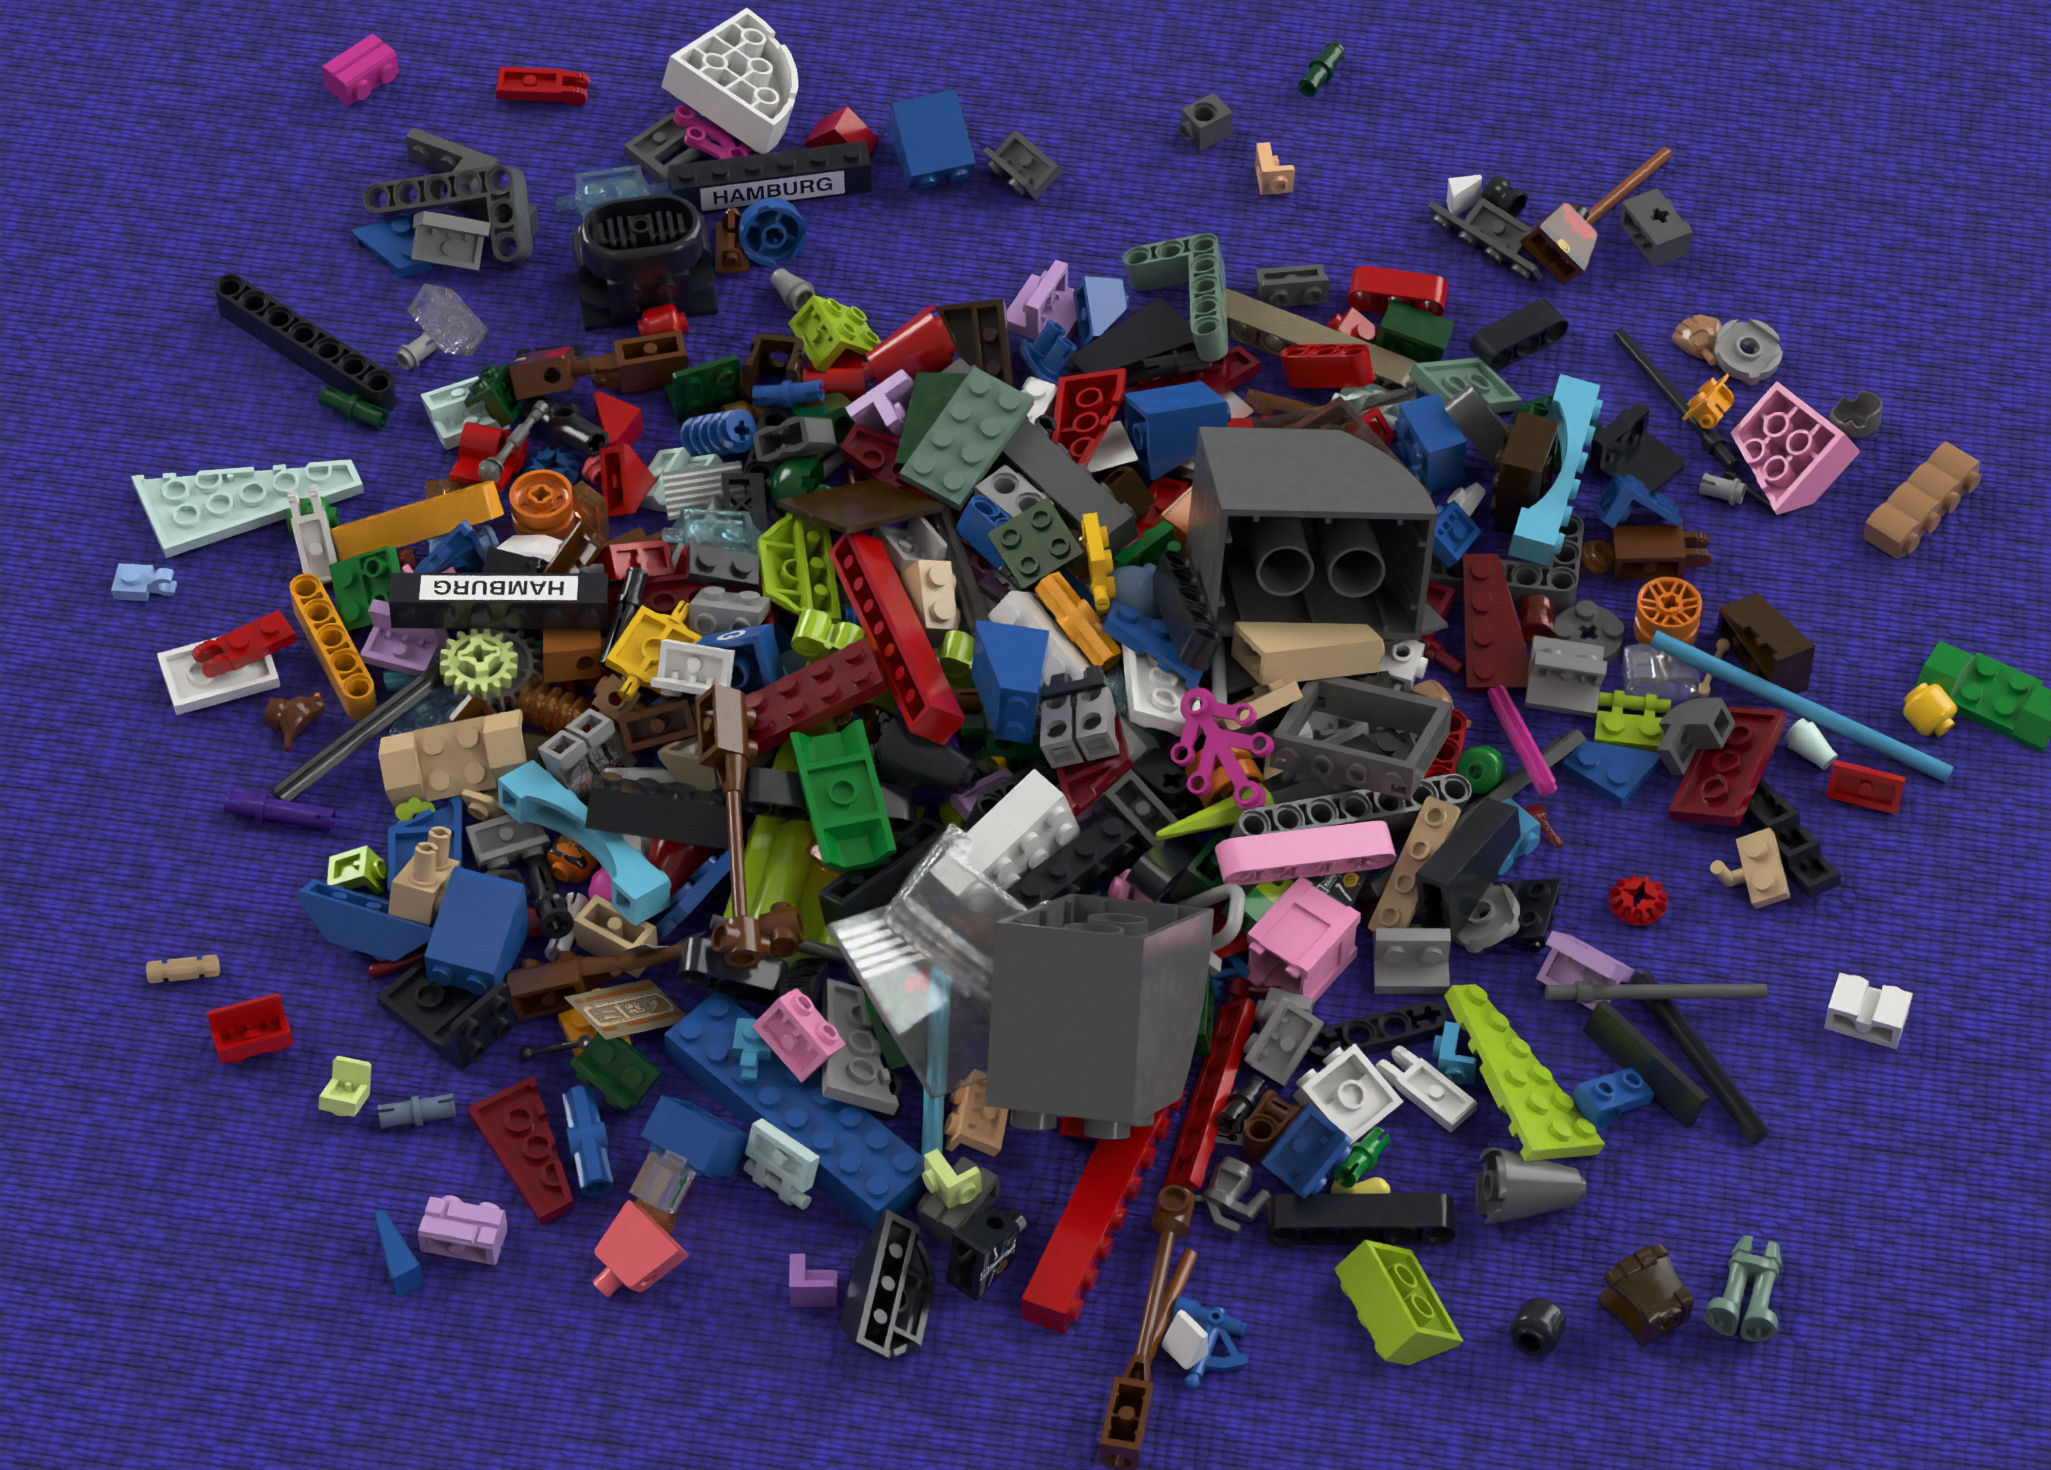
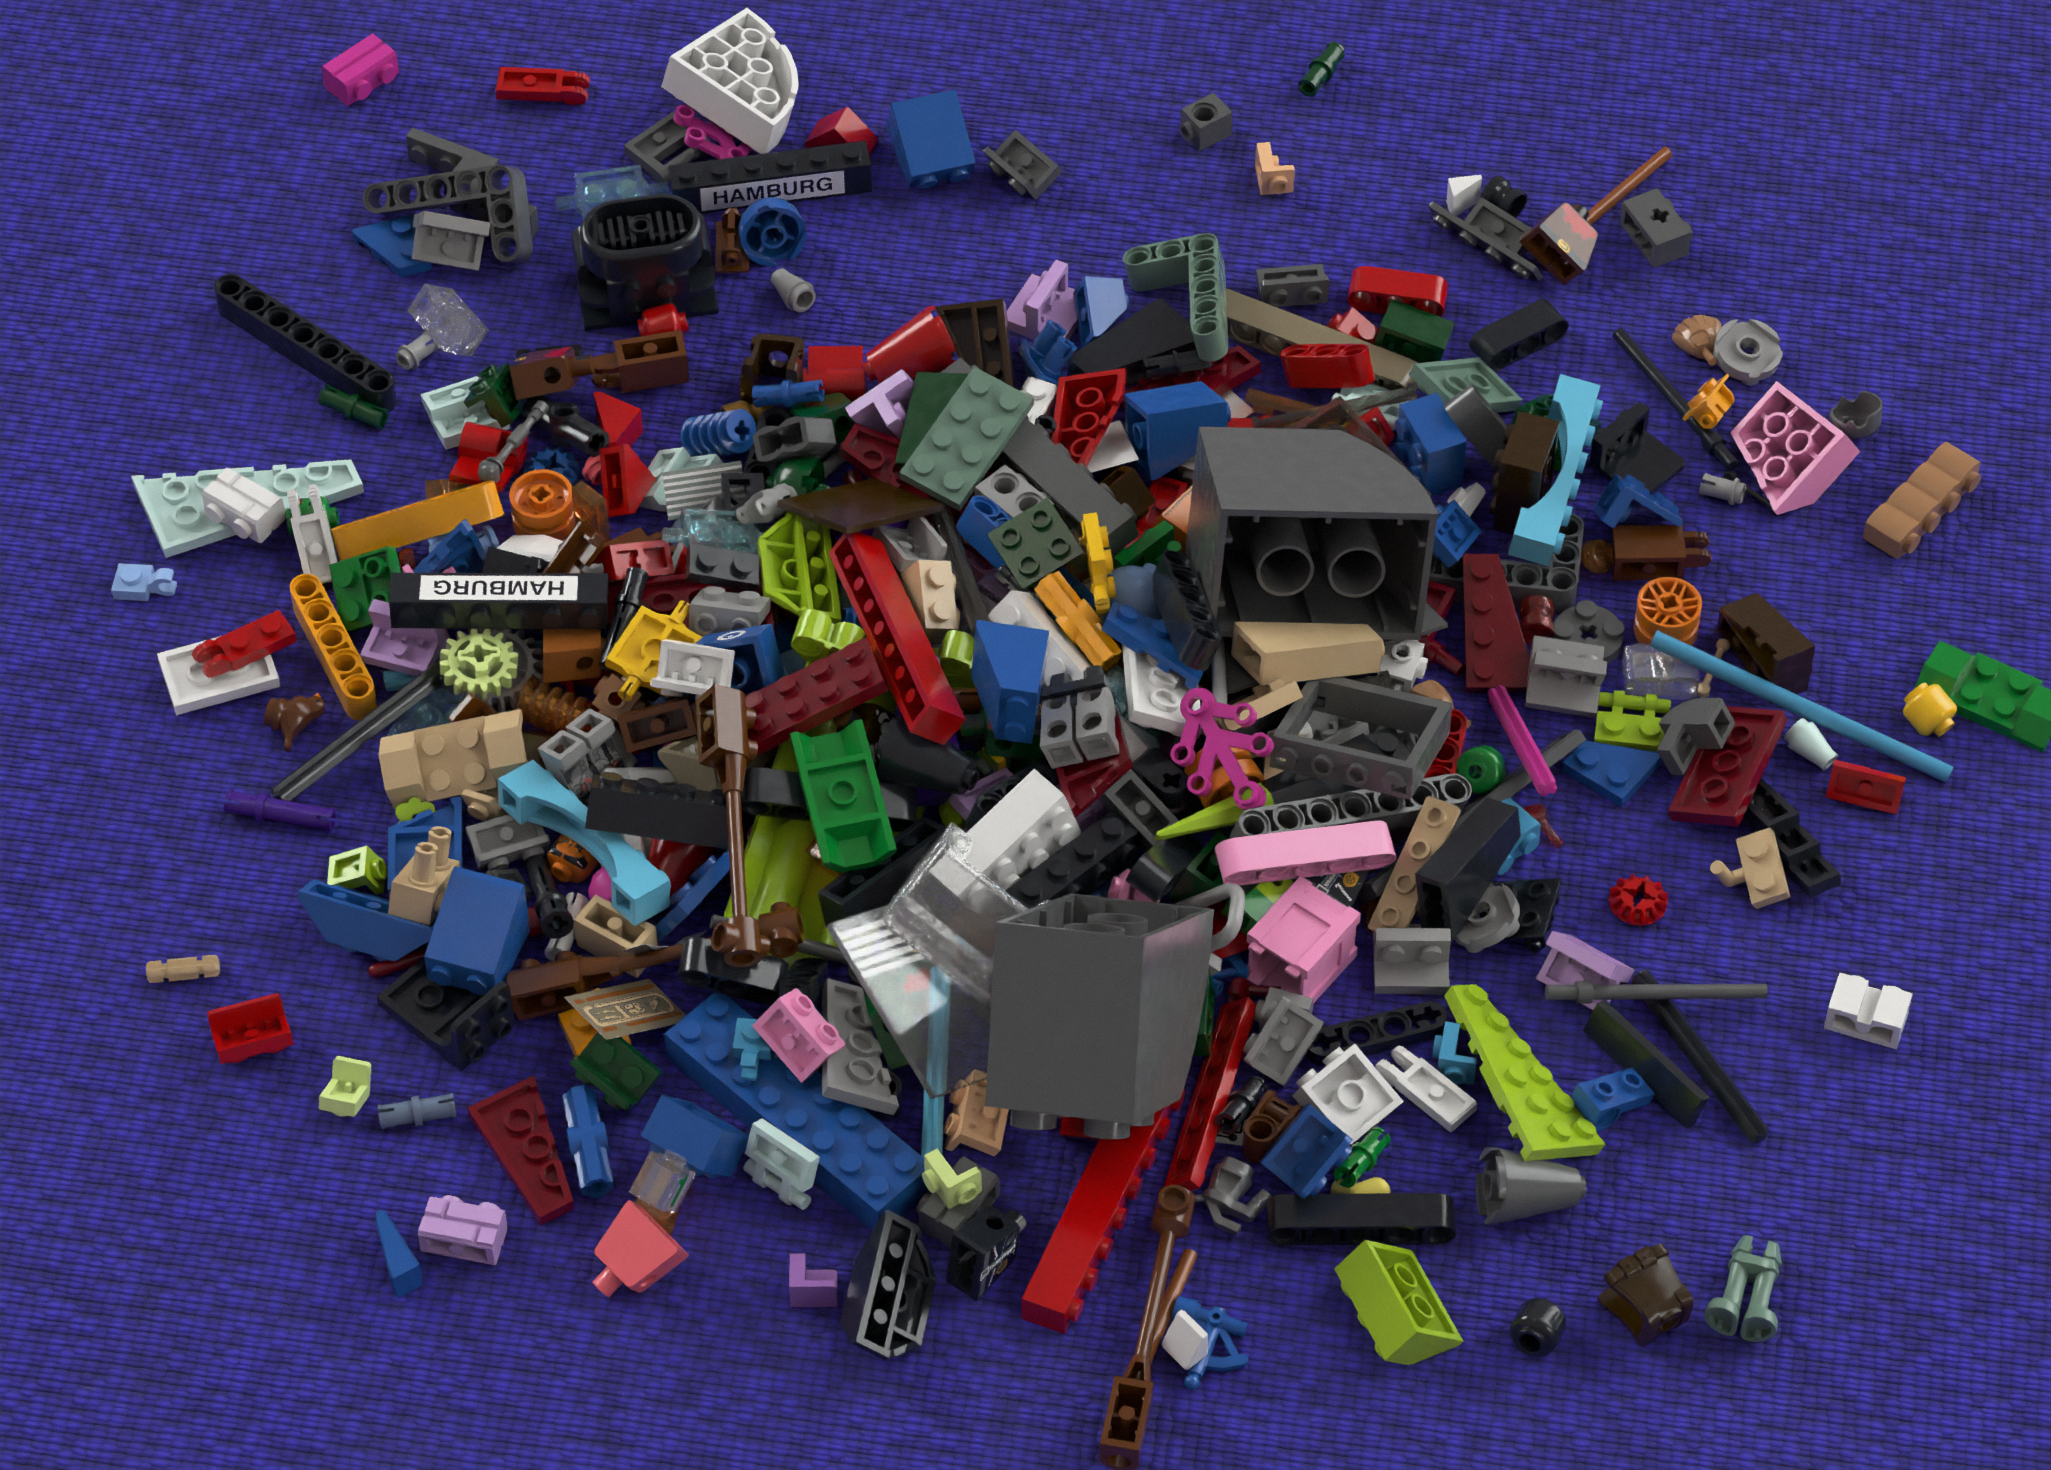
black hinge [519,1034,592,1061] -> none
dark green bracket [663,354,740,423] -> none
lime bracket [788,295,881,372] -> none
none -> white brick [202,468,286,543]
none -> light grey piece [736,483,797,524]

